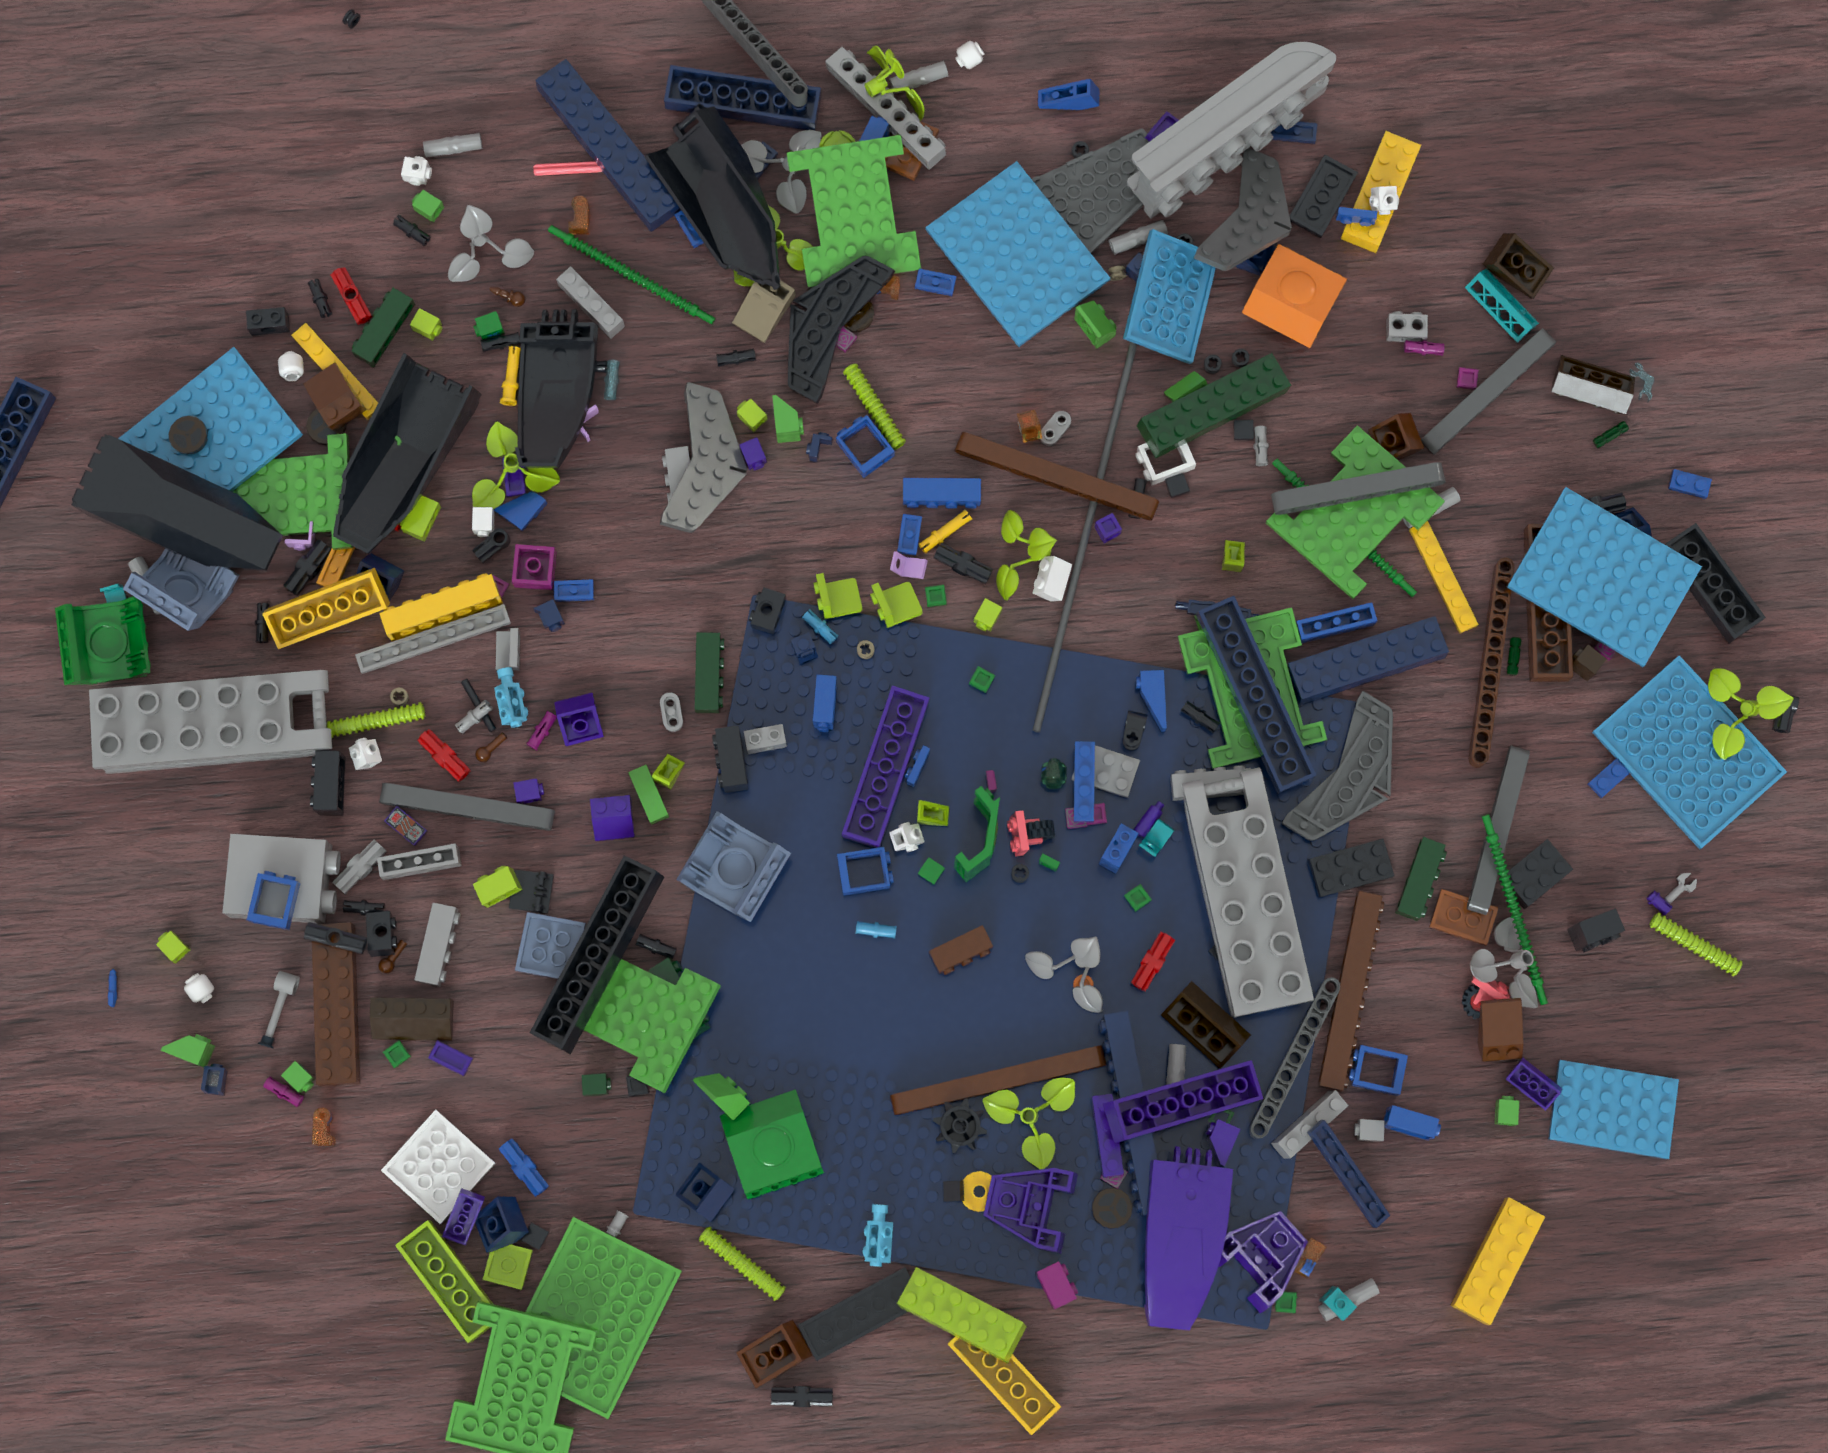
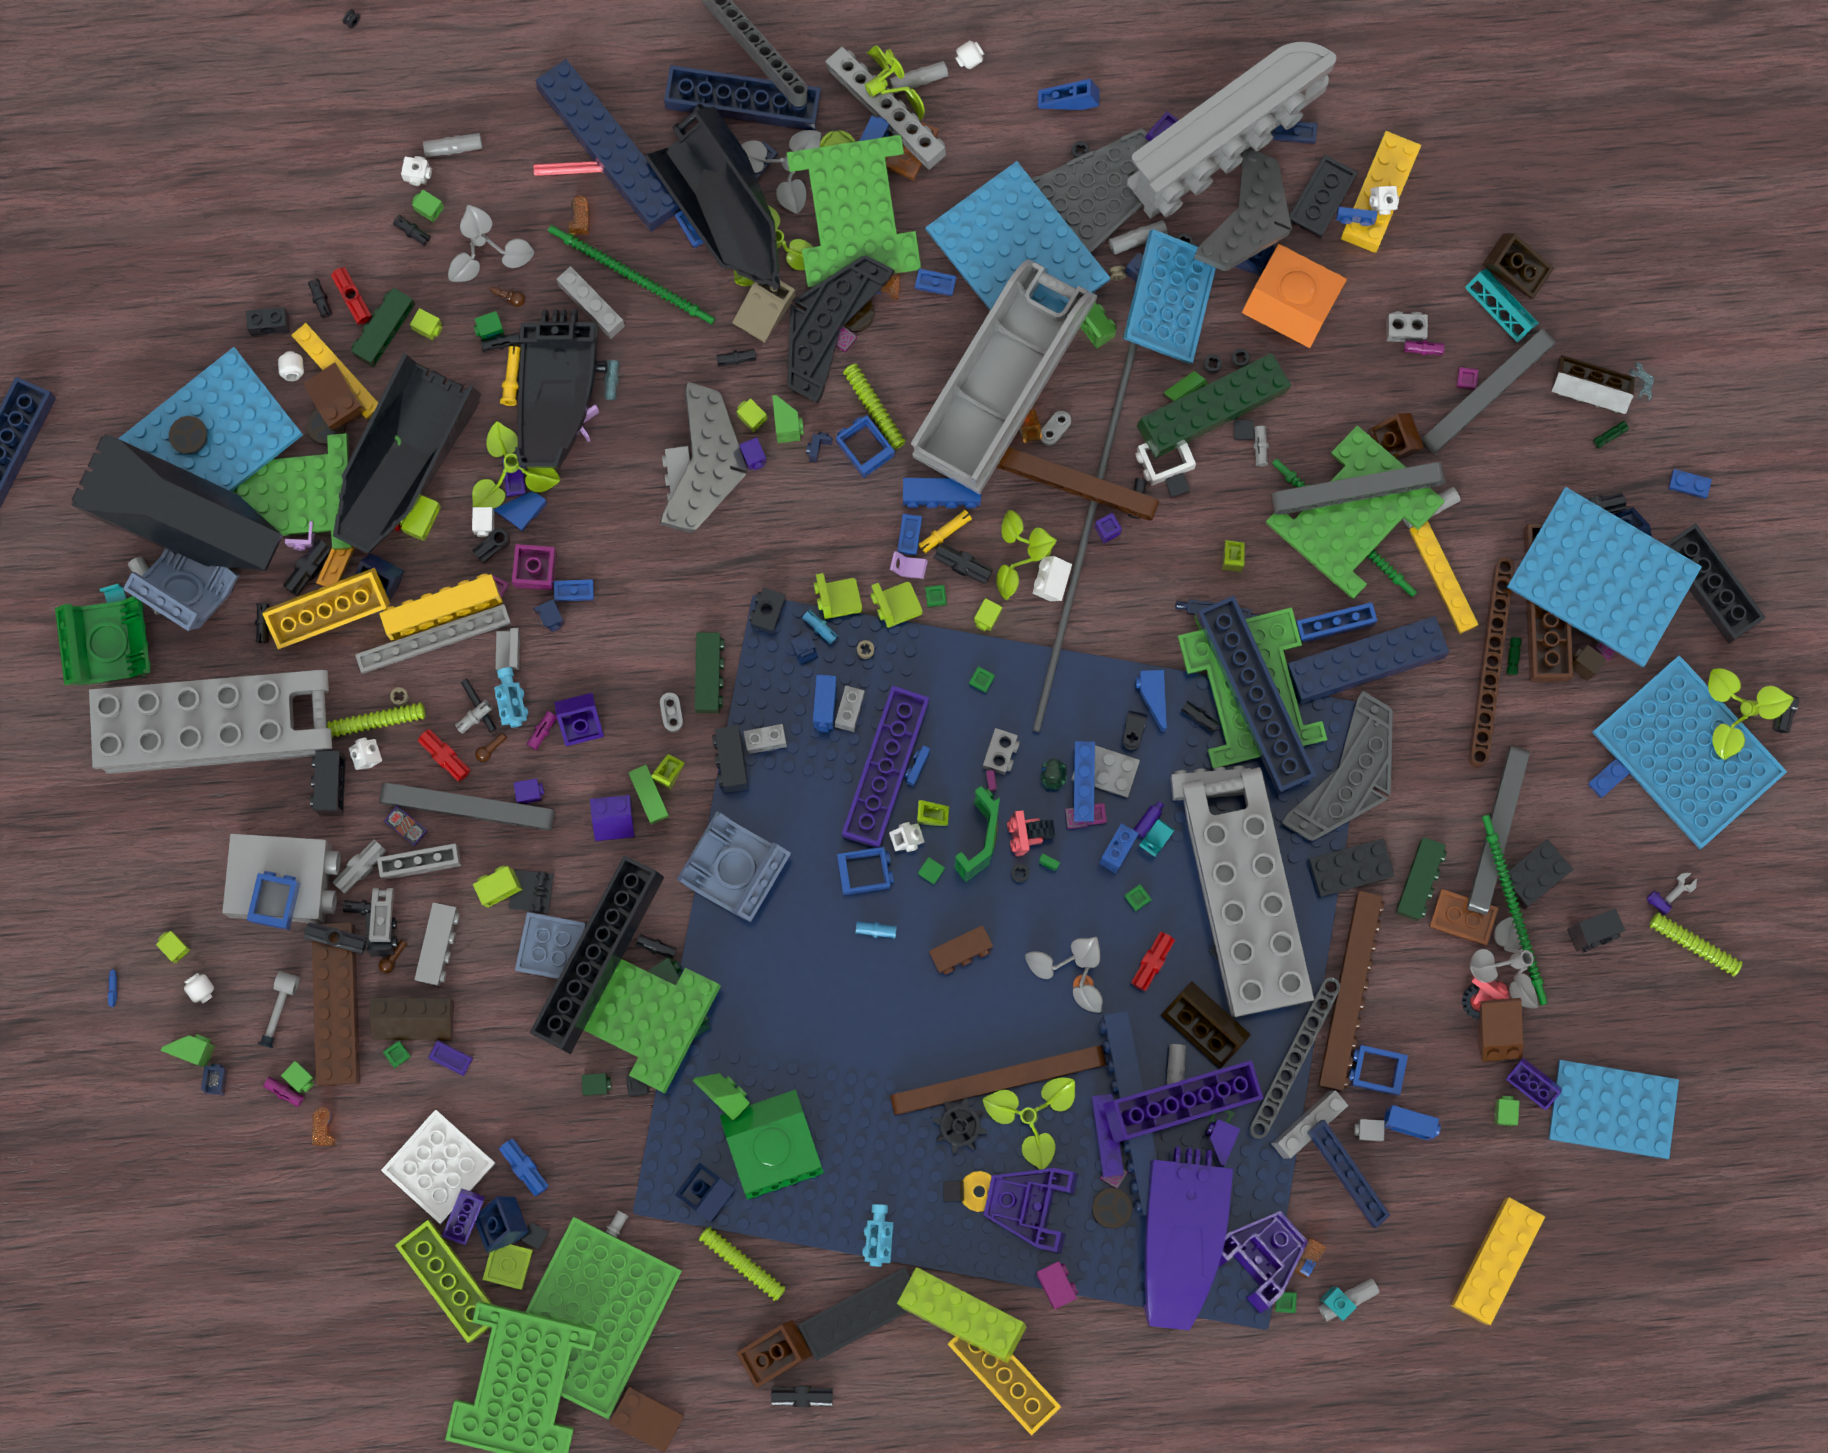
none -> light grey plate [369,888,394,942]
none -> reddish brown slope [609,1386,684,1452]
none -> light grey brick [835,686,865,732]
none -> light grey piece [911,259,1097,494]
none -> light grey brick [983,728,1020,775]

